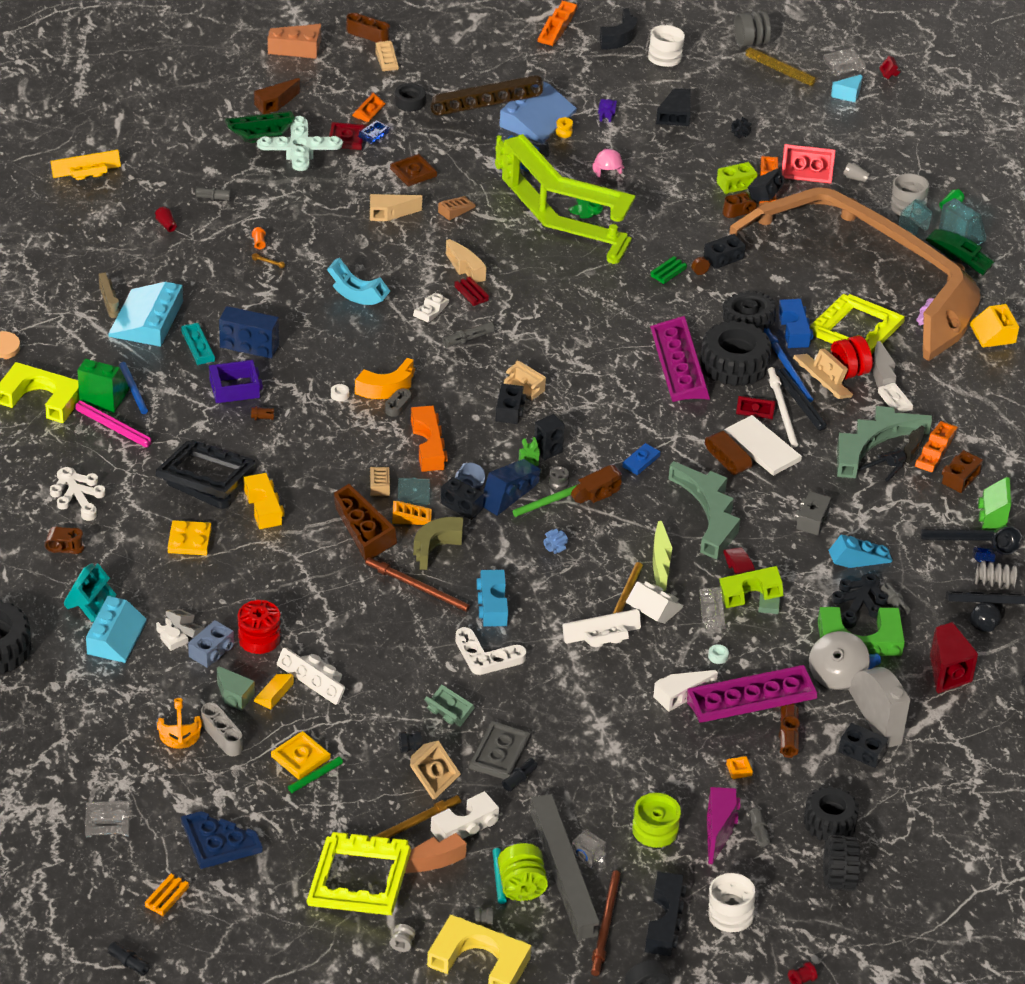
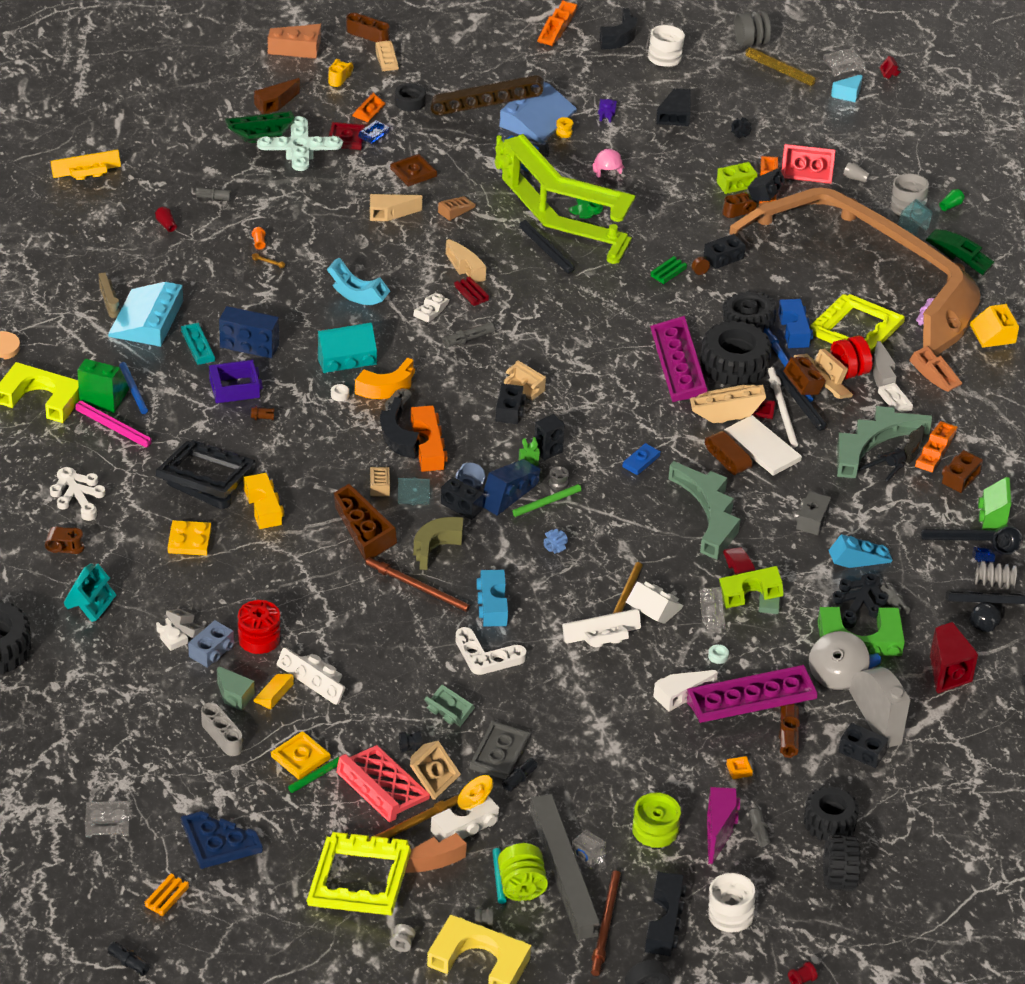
medium azure slope [86,596,147,663] -> none
light orange helmet [157,698,202,749] -> none
light orange slope [392,501,432,525] -> none
reddish brown piece [571,465,622,504] -> none
yellowish green slope [653,521,672,591] -> none
clear light blue slope [939,198,986,245] -> none
none -> teal slope [318,323,377,373]
none -> yellow piece [328,59,353,87]
none -> coral fence [336,745,430,823]
none -> black arch [380,397,421,459]
none -> yellow dish [457,775,493,810]
none -> black axle [519,220,575,274]
none -> tan wedge [690,385,766,423]
none -> reddish brown brick [783,357,826,395]
none -> nougat slope [909,346,962,392]

